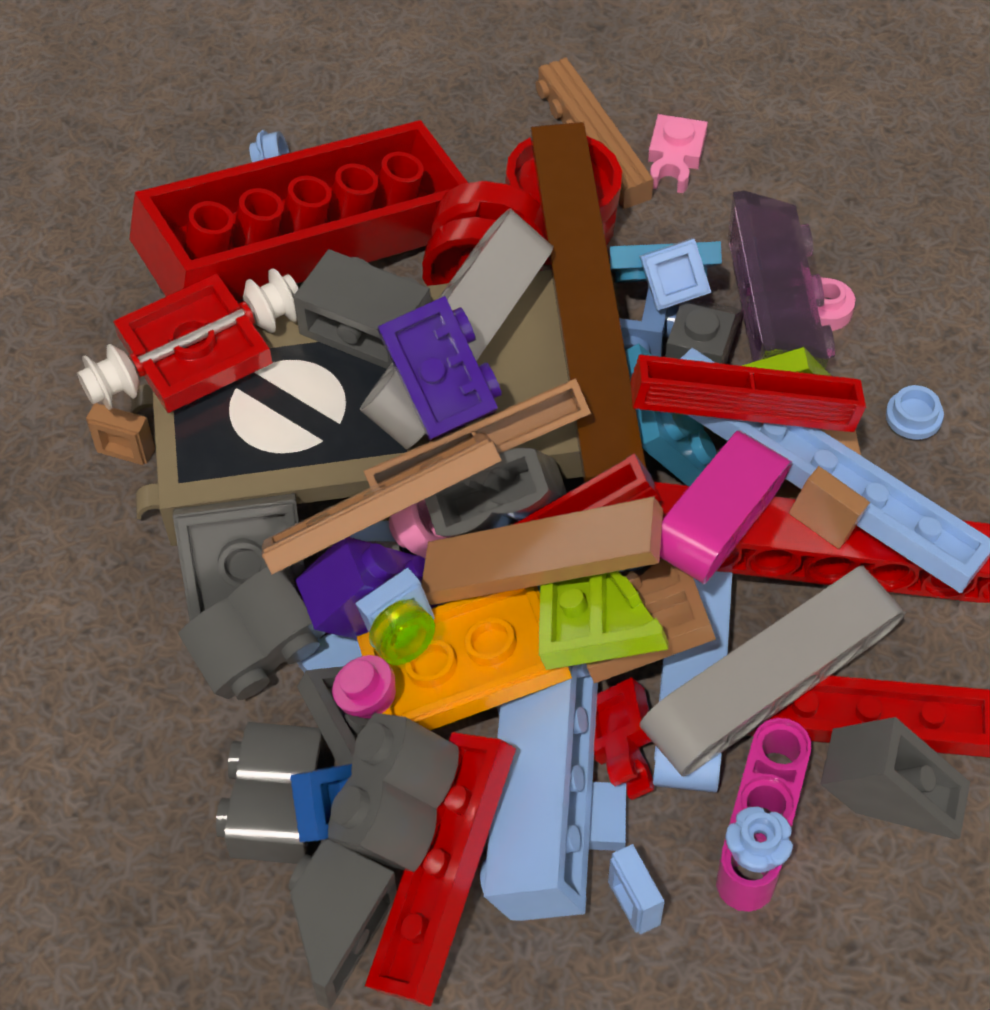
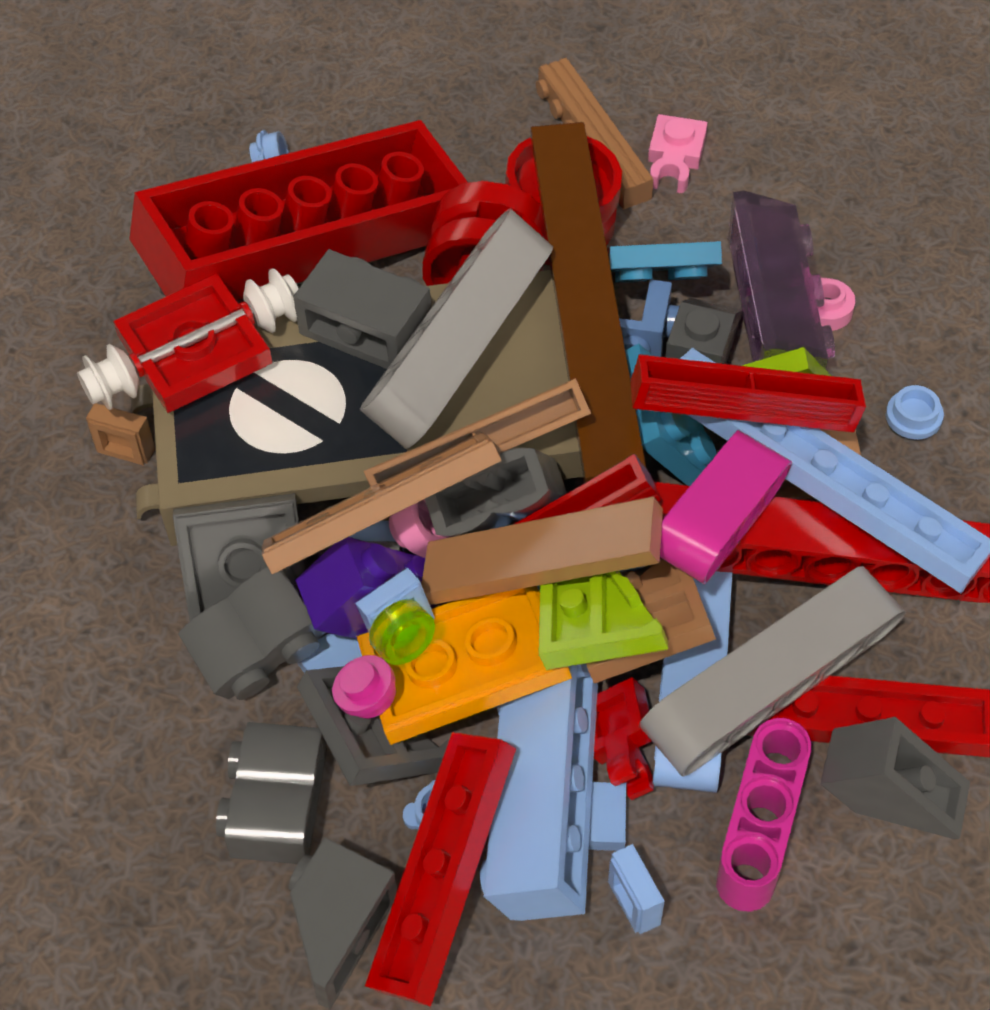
blue plate [290,764,352,842] -> none
dark grey brick [328,713,459,872] -> none
dark purple bracket [378,296,502,441] -> none
light blue tile [639,238,711,310] -> none
light blue plate [726,807,793,873] -> none
medium nougat tile [789,466,870,549] -> none

